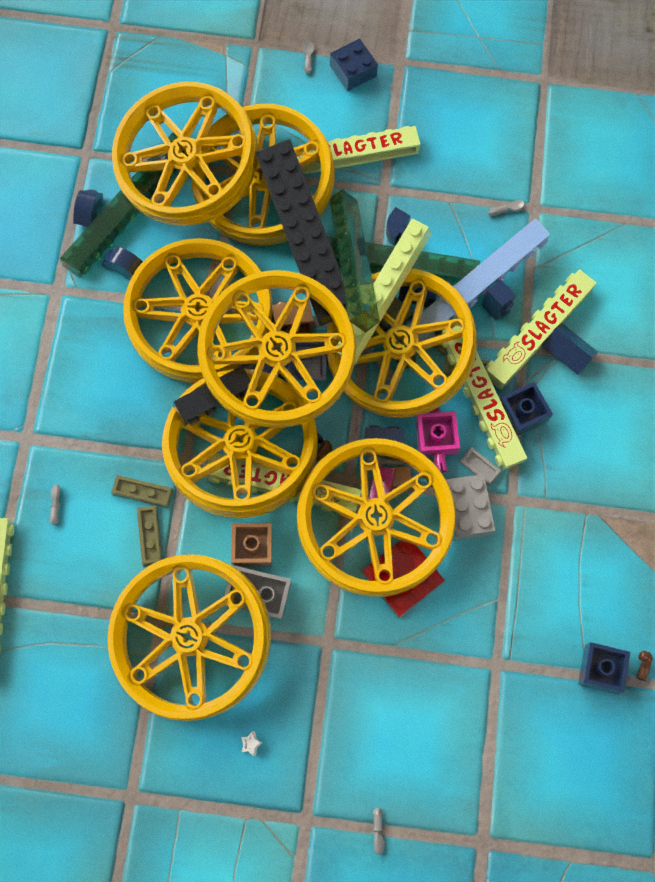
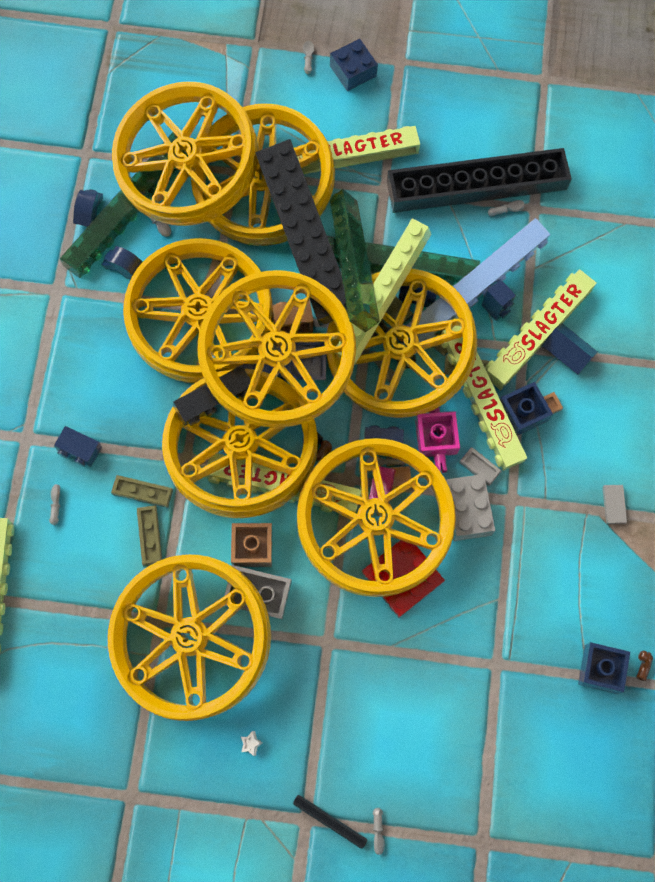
dark blue brick [386,207,411,246] -> none
none -> dark blue brick [54,426,102,467]
none -> light grey piece [149,217,171,237]
none -> black axle [293,795,367,849]
none -> black brick [387,148,572,213]
none -> medium nougat tile [544,392,563,414]
none -> light grey tile [602,485,627,524]

